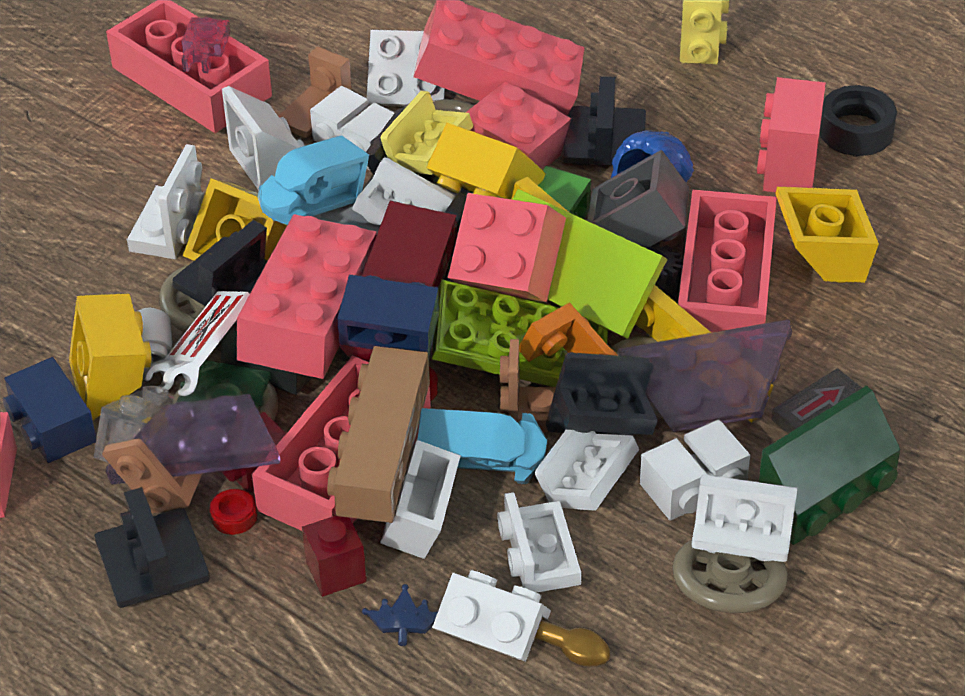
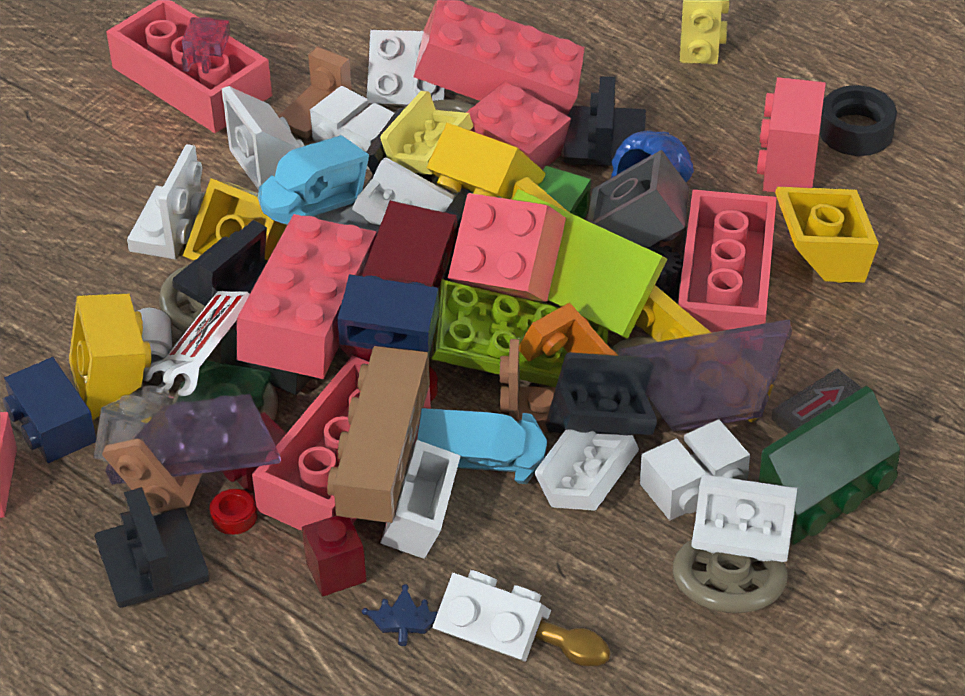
white bracket [497,492,581,593] -> none

